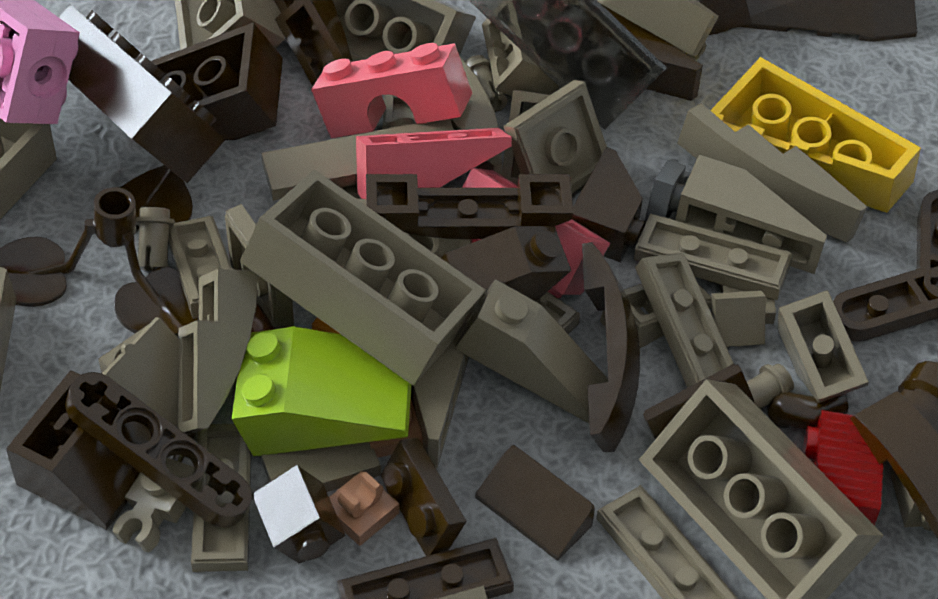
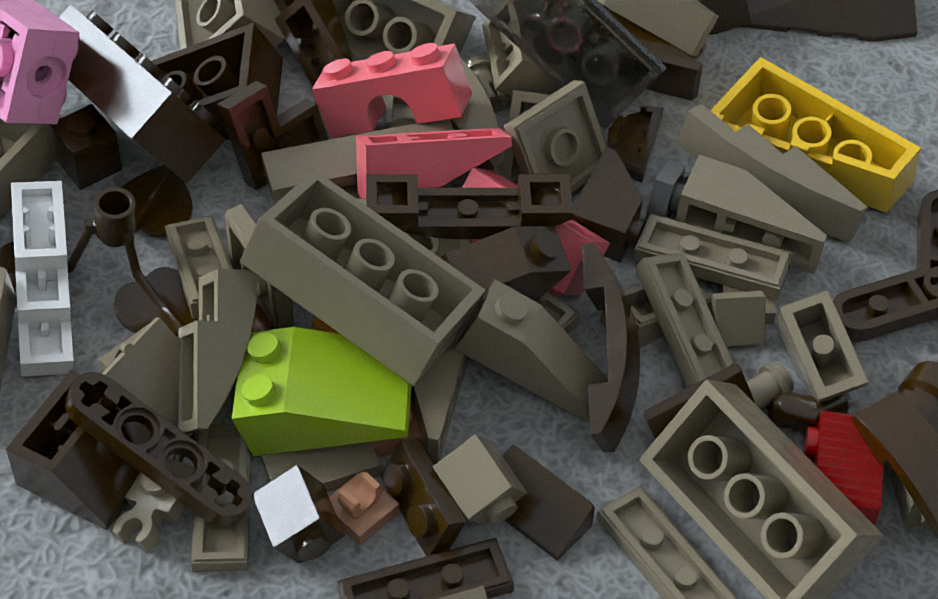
dark tan pin [136,207,175,271] -> none
none -> white slope [11,181,74,377]
none -> dark brown slope [50,104,122,190]
none -> dark brown plate [218,81,329,190]
none -> dark tan brick [433,434,527,525]
none -> dark brown tile [607,106,664,183]

